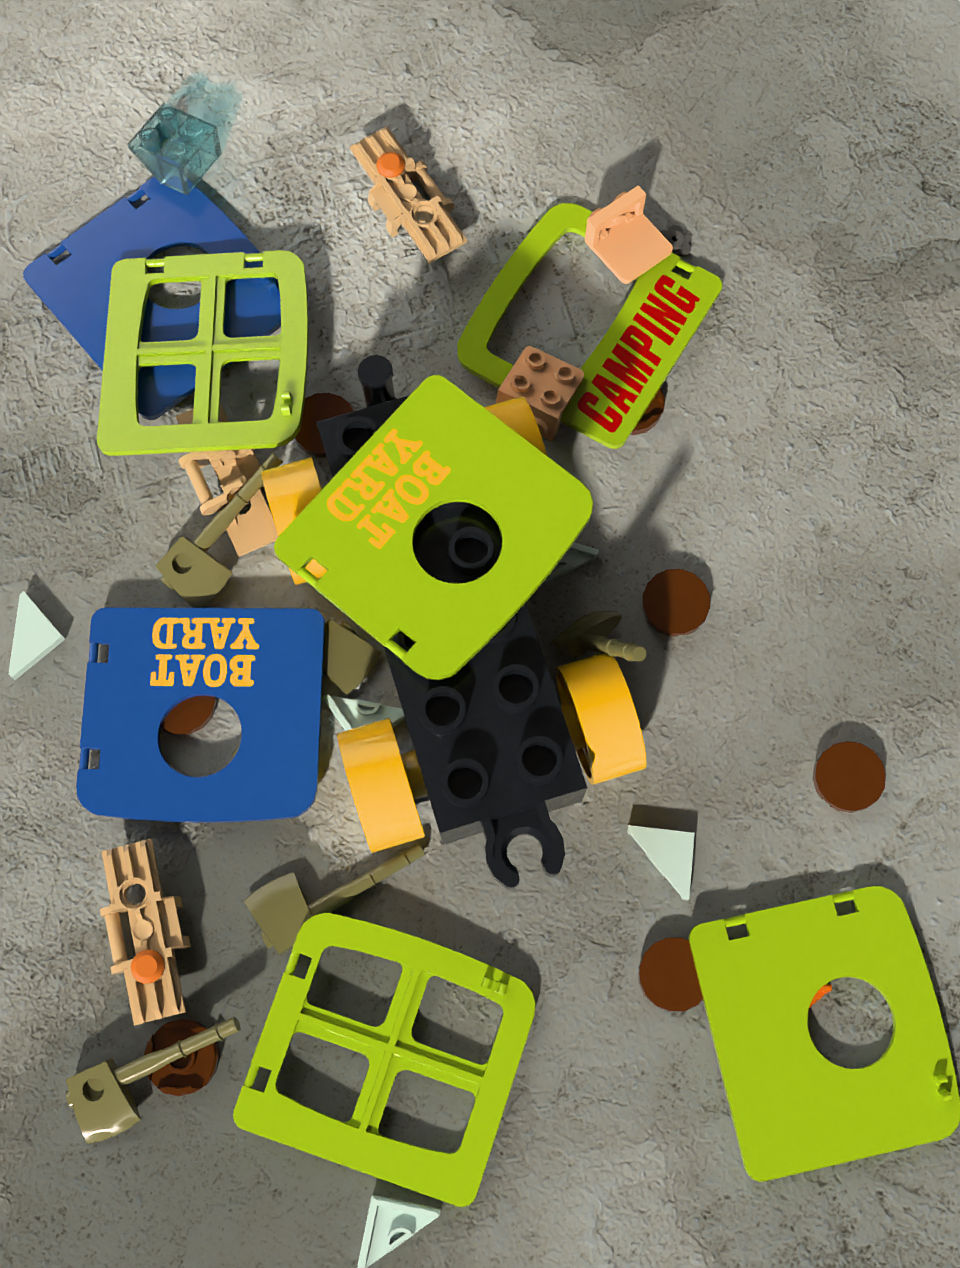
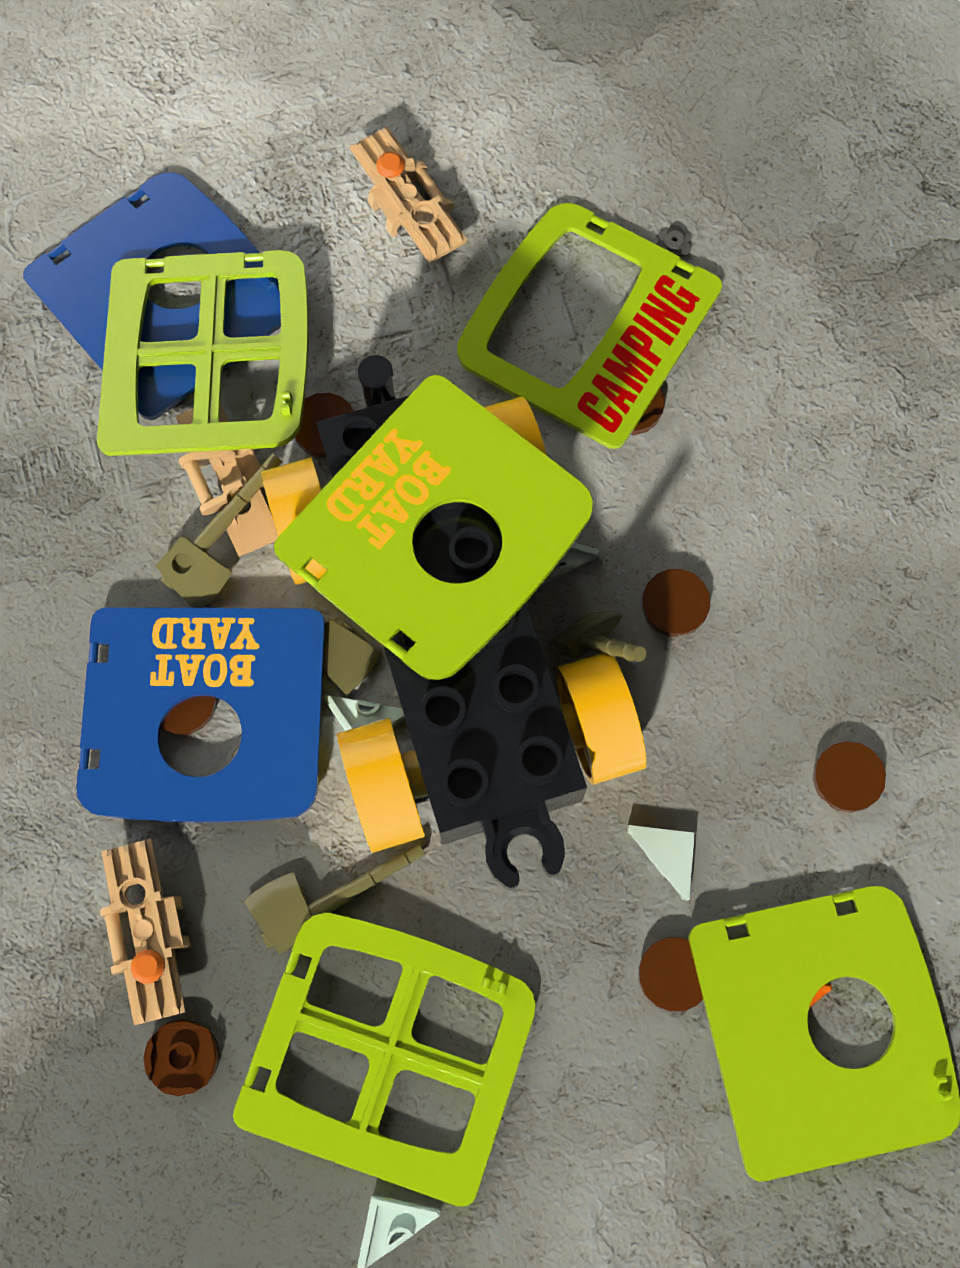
light aqua tile [8,591,65,680] -> none
olive piece [66,1017,241,1144] -> none
clear light blue slope [128,103,222,195] -> none
light nougat bracket [495,346,584,441] -> none
light nougat bracket [585,186,673,284] -> none

